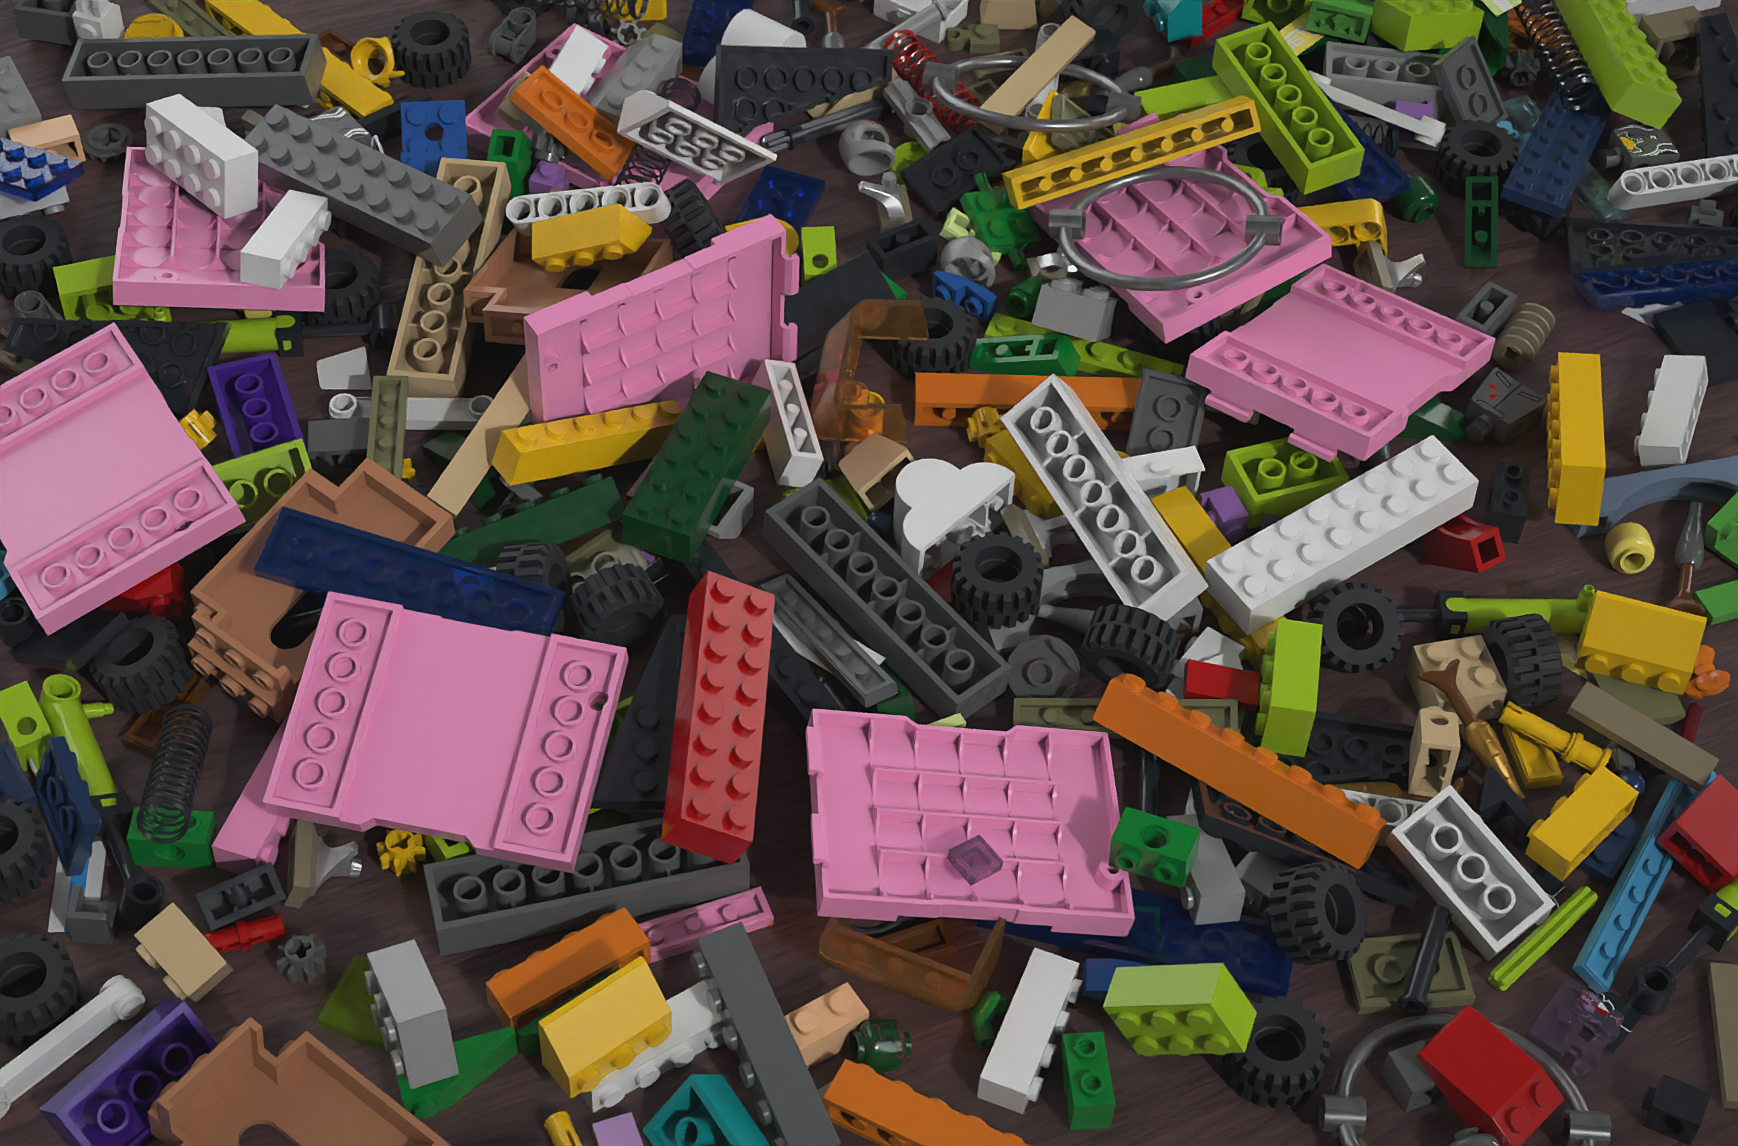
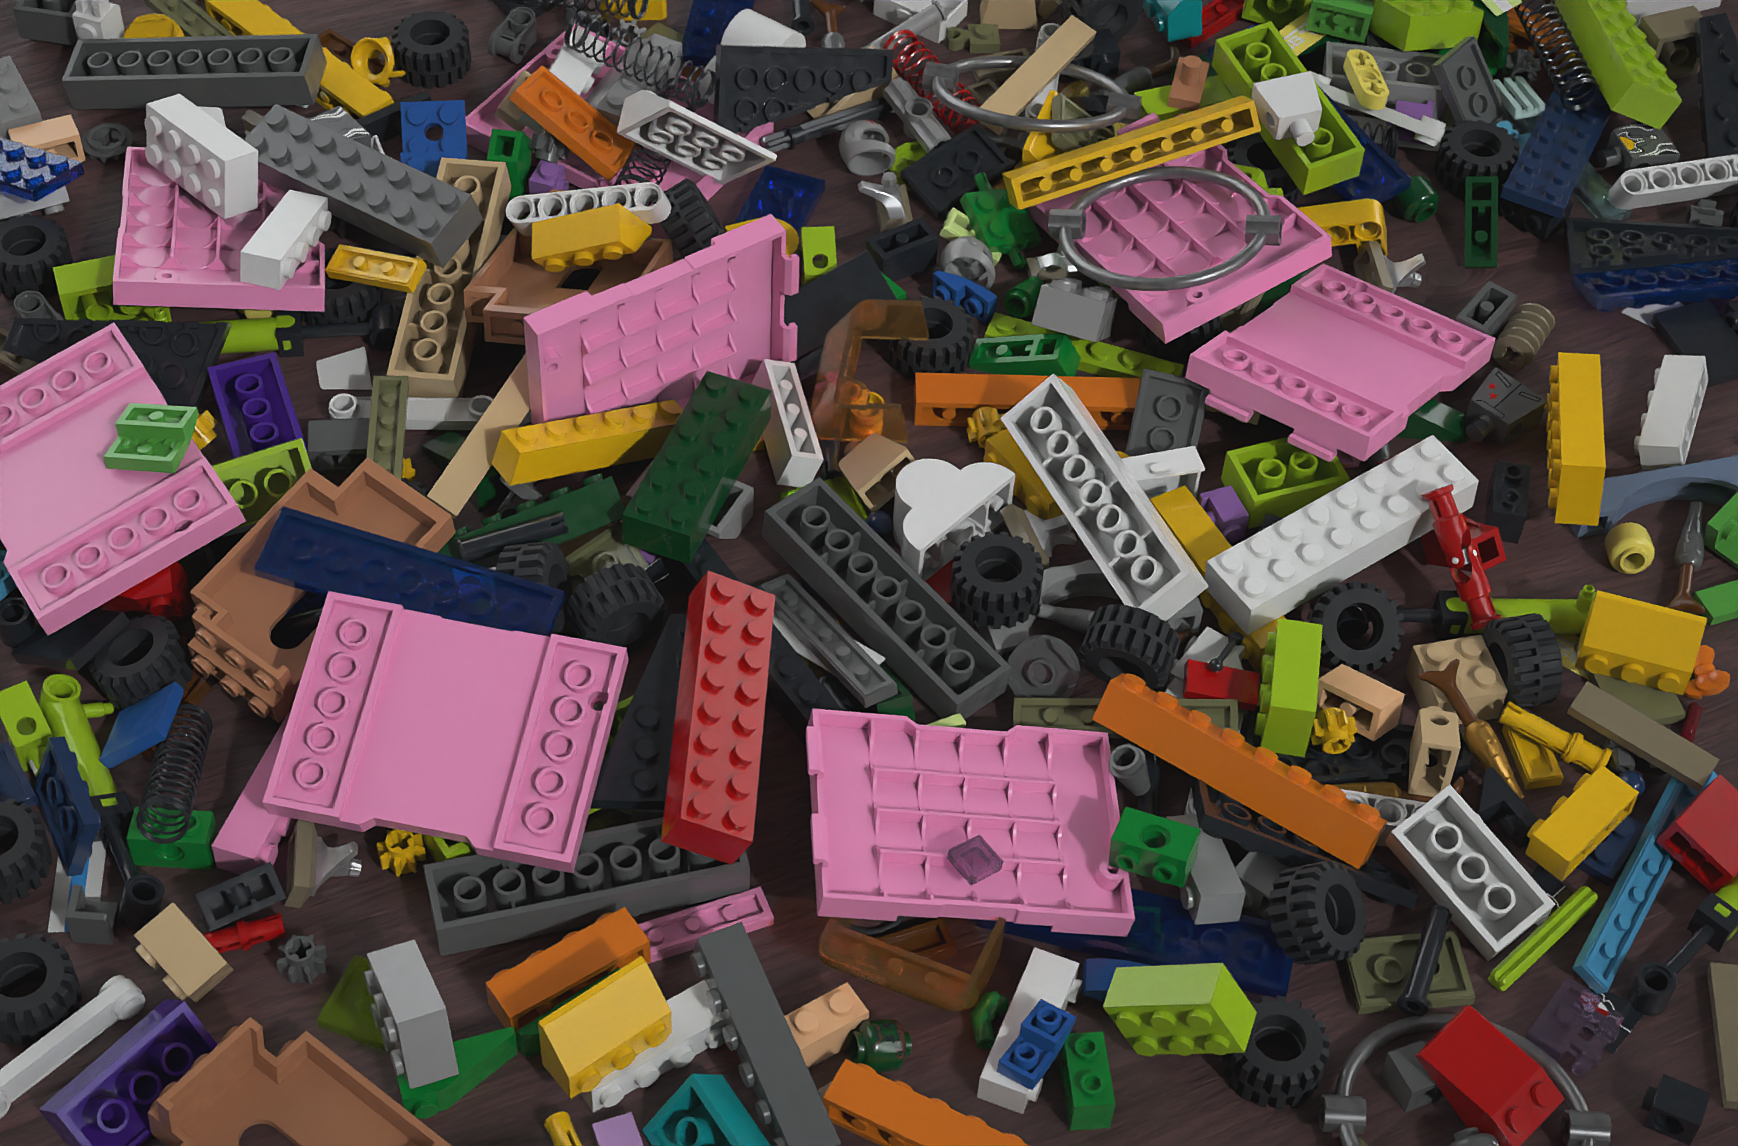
none -> blue tile [99,681,184,769]
none -> bright green slope [103,403,198,473]
none -> yellow tile [325,244,427,293]
none -> black pin [456,511,569,567]
none -> black piece [564,11,716,109]
none -> blue slope [997,999,1076,1091]
none -> dark grey cone [1109,744,1151,796]
none -> nougat tile [1167,55,1210,111]
none -> black hinge [1209,632,1244,673]
none -> white torso [1251,71,1322,146]
none -> yellow gear [1310,707,1358,754]
none -> light nougat brick [1316,664,1405,741]
none -> light yellow beam [1343,49,1389,110]
none -> red piece [1421,484,1502,630]
none -> light aqua tile [1493,76,1545,120]

